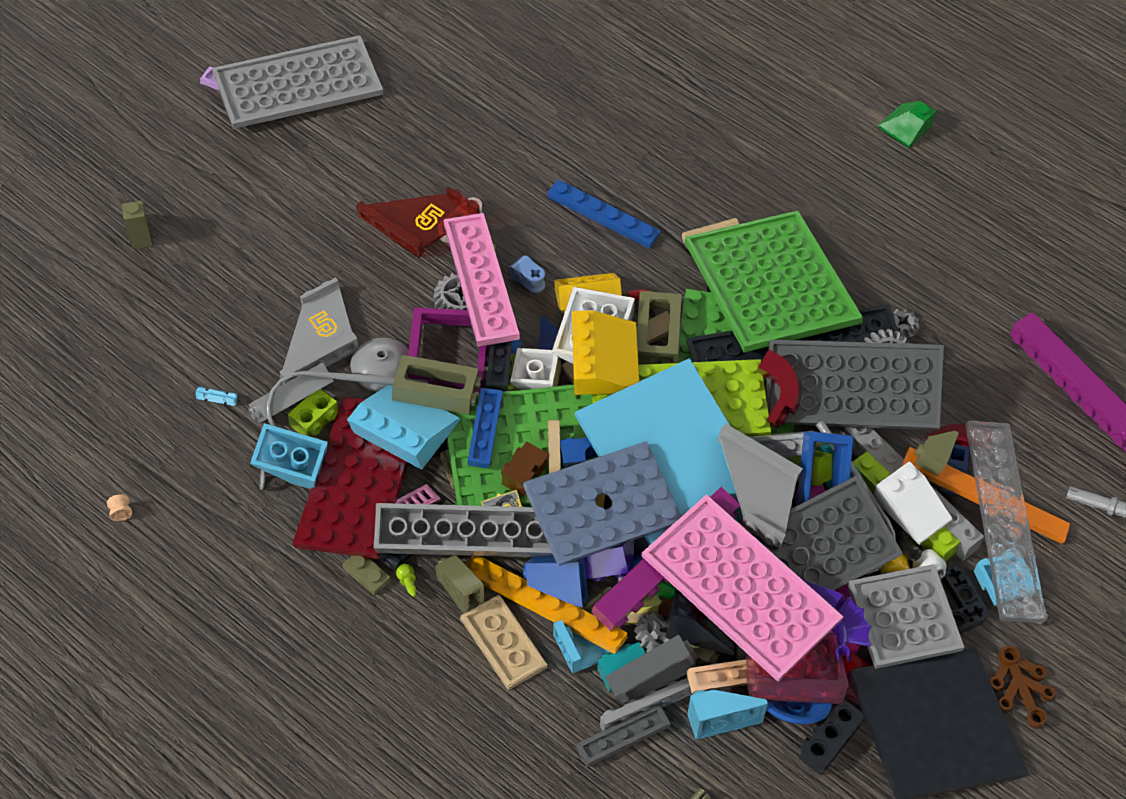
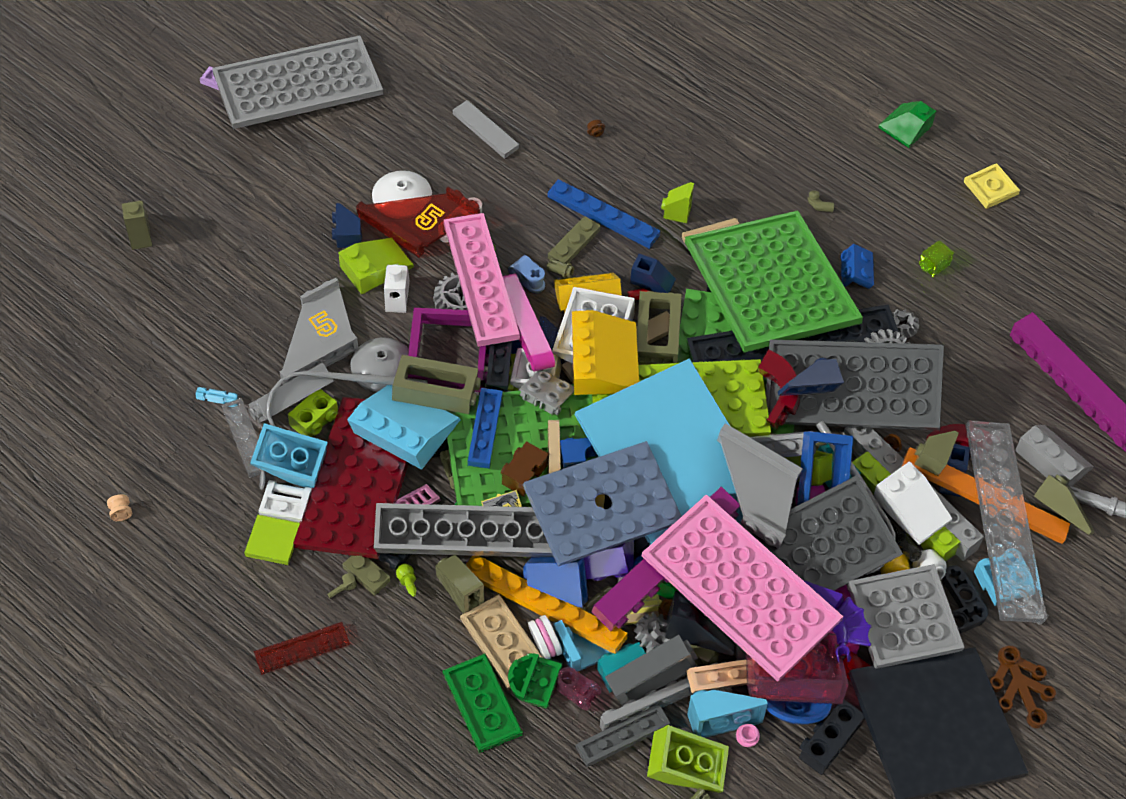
none -> clear plate [221,398,261,478]
none -> lime tile [244,515,300,565]
none -> clear red tile [254,622,350,675]
none -> white plate [259,480,312,523]
none -> olive hand [327,573,357,598]
none -> dark blue slope [332,203,362,248]
none -> lime slope [338,238,414,295]
none -> white dish [372,171,432,220]
none -> white torso [384,264,410,313]
none -> green tile [442,654,523,753]
none -> light grey tile [453,100,519,159]
none -> beam [502,273,555,372]
none -> green slope [508,653,562,709]
none -> light grey hinge [519,370,574,415]
none -> white head [528,615,563,660]
none -> olive pin [547,258,574,279]
none -> olive plate [548,216,601,264]
none -> clear pink piece [557,667,602,710]
none -> reddish brown plate [587,120,605,137]
none -> dark blue slope [630,254,676,293]
none -> lime slope [647,725,729,793]
none -> lime slope [661,182,694,223]
none -> bright pink plate [736,724,760,747]
none -> dark blue slope [777,358,844,396]
none -> olive arm [807,190,834,213]
none -> blue bracket [841,244,874,289]
none -> reddish brown plate [883,434,902,452]
none -> clear neon green brick [919,240,954,277]
none -> light yellow tile [964,163,1020,209]
none -> light grey slope [1015,425,1094,487]
none -> olive slope [1034,474,1095,535]

